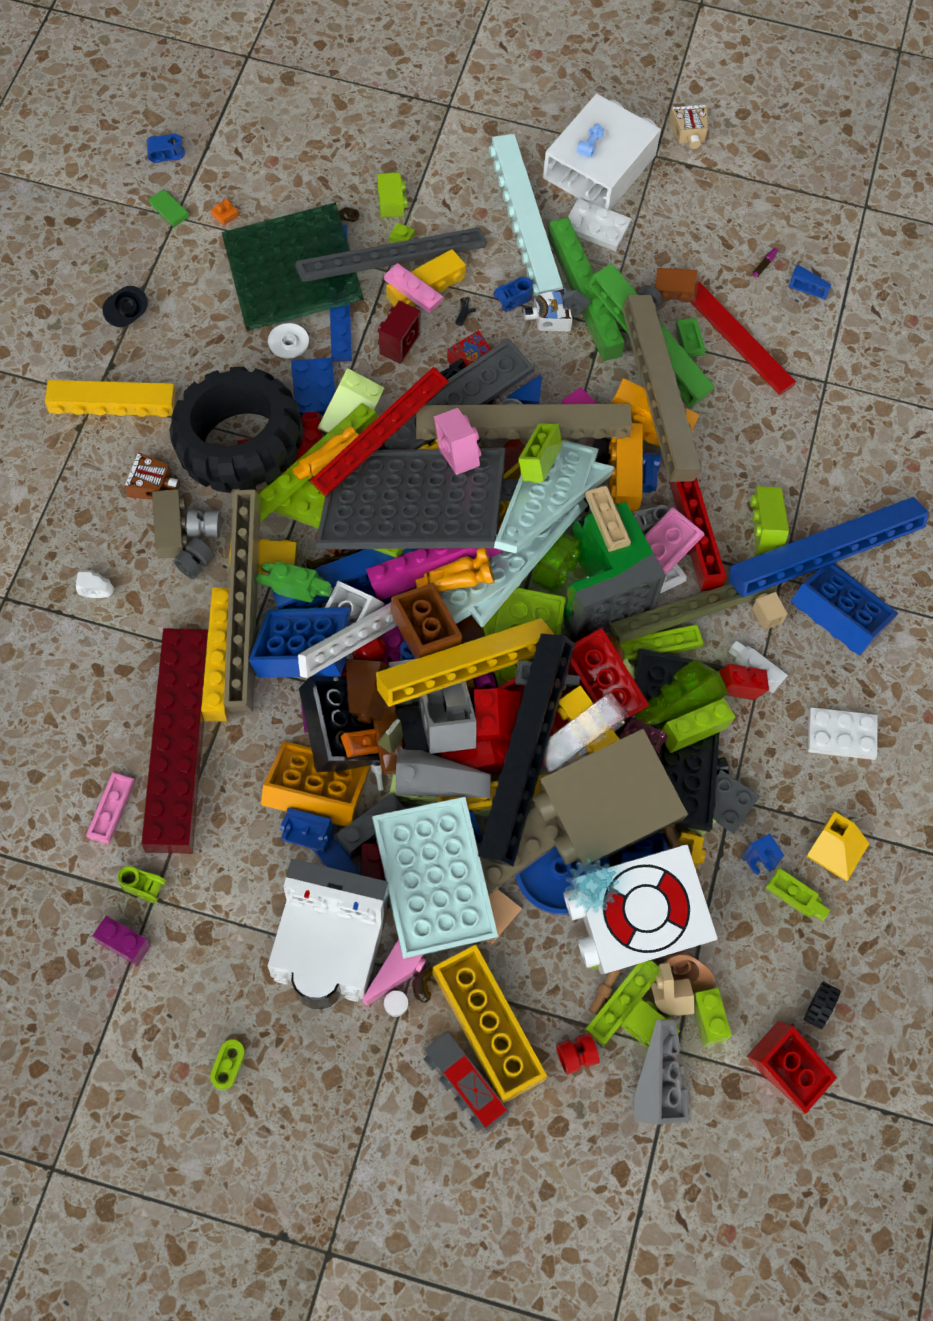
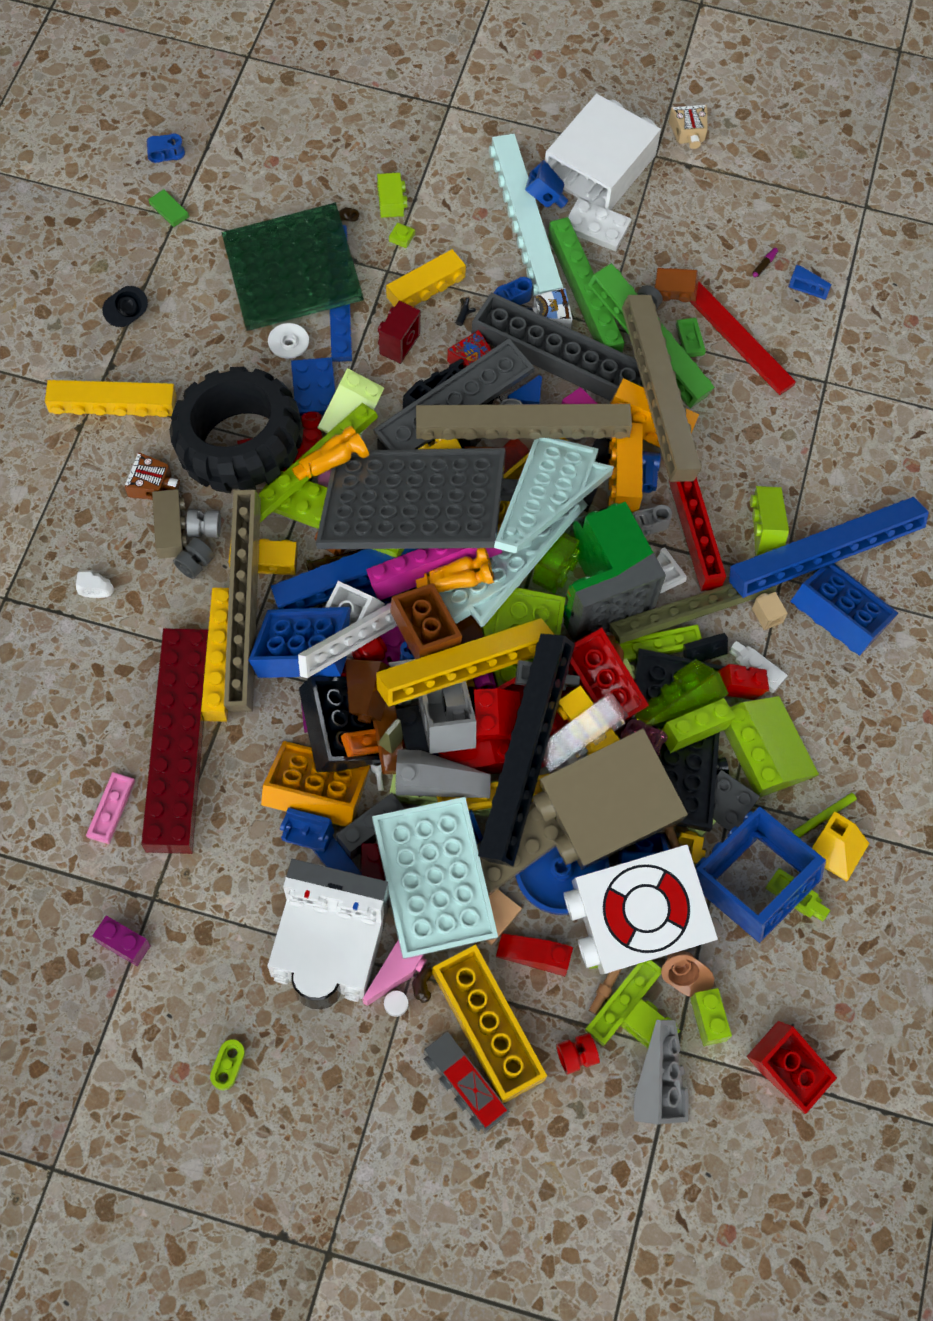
lime piece [117,866,166,904] -> none
orange tile [210,198,239,226] -> none
bright green hinge [256,561,333,603] -> none
dark grey plate [295,227,487,282] -> none
red tile [310,366,449,498] -> none
bright pink plate [384,263,443,314] -> none
bright pink brick [434,408,481,475] -> none
lime brick [519,423,562,483] -> none
dark grey tile [562,289,591,316] -> none
clear light blue gear [565,859,619,913] -> none
light blue bar [576,124,604,157] -> none
tan tile [585,485,631,552] -> none
bright pink tile [645,507,705,574] -> none
tan brick [651,963,695,1016] -> none
blue hinge [741,833,784,875] -> none
black tyre [804,981,841,1029] -> none
white plate [808,707,878,760] -> none
none -> dark grey brick [471,292,644,401]
none -> red slope [496,933,573,977]
none -> blue torso [525,160,568,209]
none -> black plate [683,633,728,661]
none -> blue window [695,806,826,943]
none -> lime slope [724,696,819,798]
none -> lime bar [792,792,857,838]

